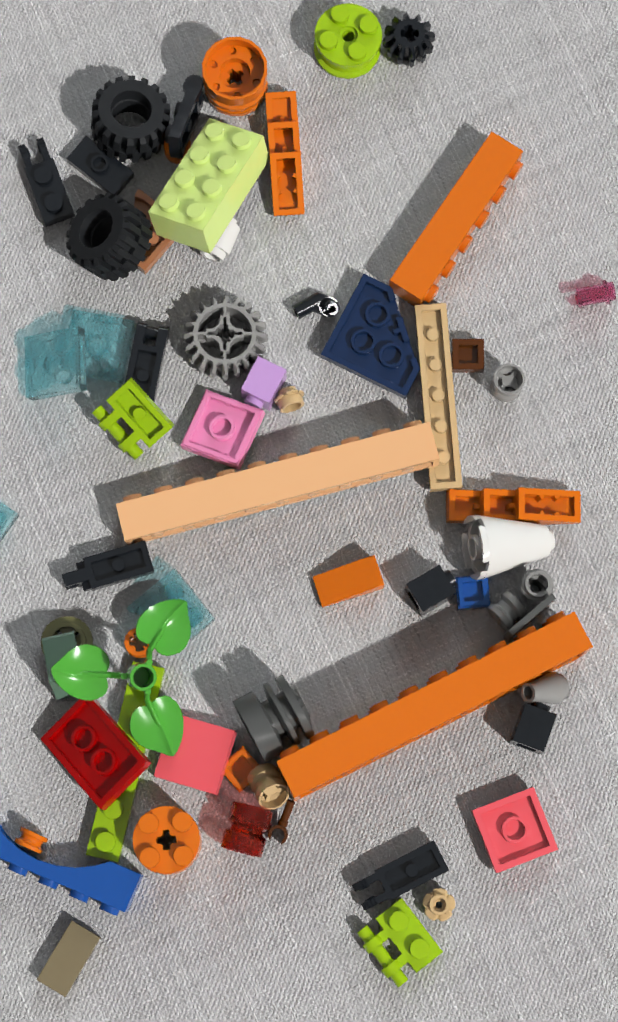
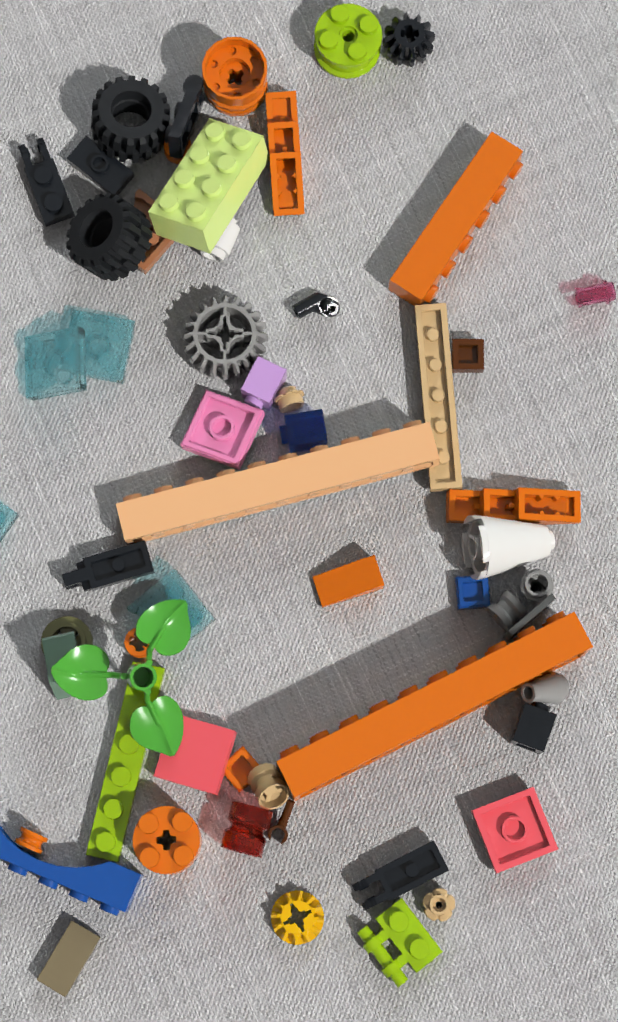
red plate [41,699,151,810] -> none
lime plate [92,377,174,460] -> none
black plate [125,321,170,403] -> none
dark grey wheel [232,675,315,763] -> none
dark blue plate [321,274,420,399] -> none
black brick [404,565,457,617] -> none
light grey wheel [490,363,525,402] -> none
none -> yellow gear [271,890,324,945]
none -> clear blue brick [279,409,328,453]

